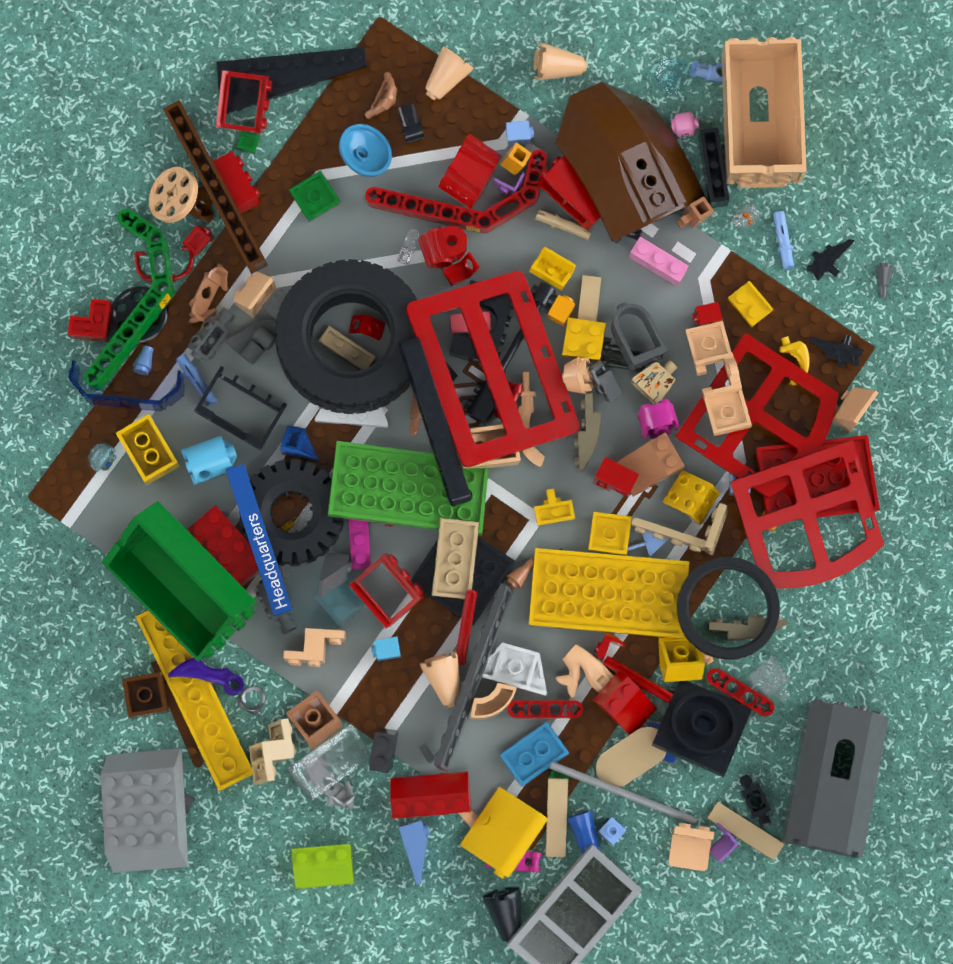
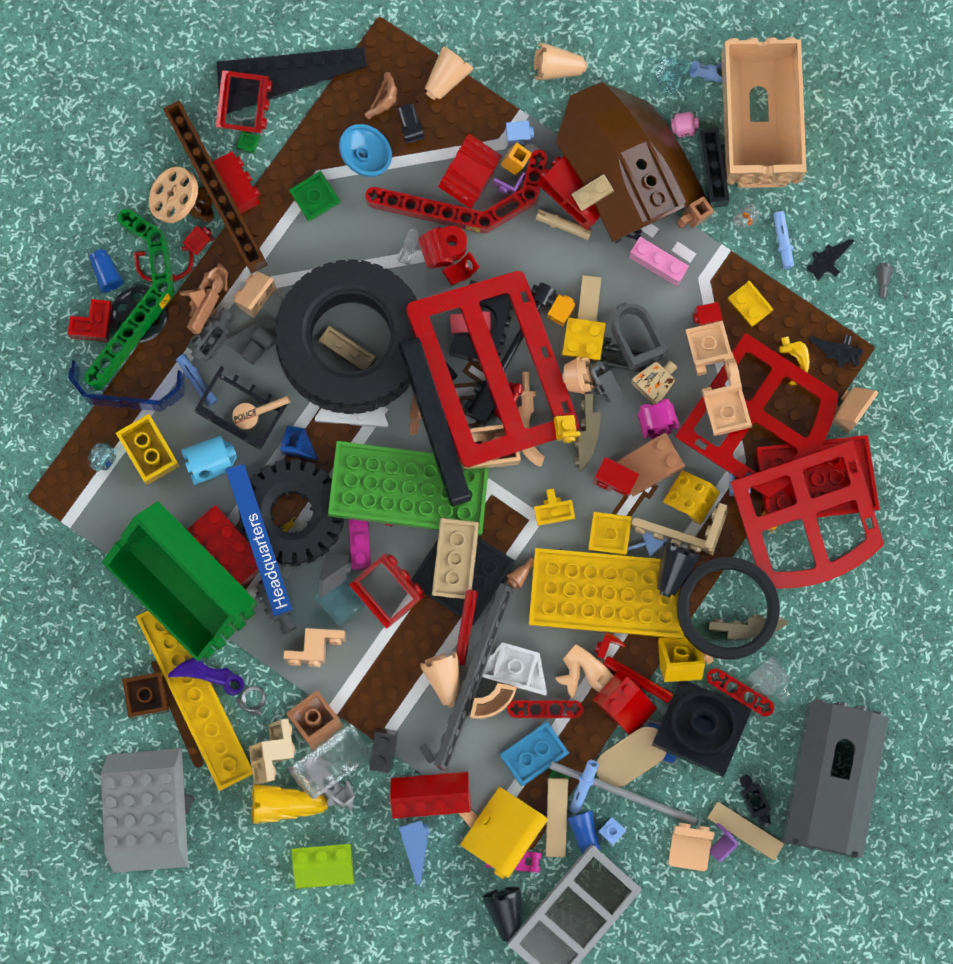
medium blue cone [133,346,154,376] -> none
red bracket [348,315,385,341] -> none
medium azure brick [371,637,401,661] -> none
yellow bracket [529,246,576,291] -> none
none -> blue plant [89,249,124,293]
none -> nougat piece [180,278,223,334]
none -> light nougat piece [232,396,291,430]
none -> yellow cone [251,784,328,824]
none -> yellow bracket [554,415,580,443]
none -> light blue pin [568,760,599,813]
none -> tan plate [571,174,614,211]
none -> black cone [657,542,700,598]

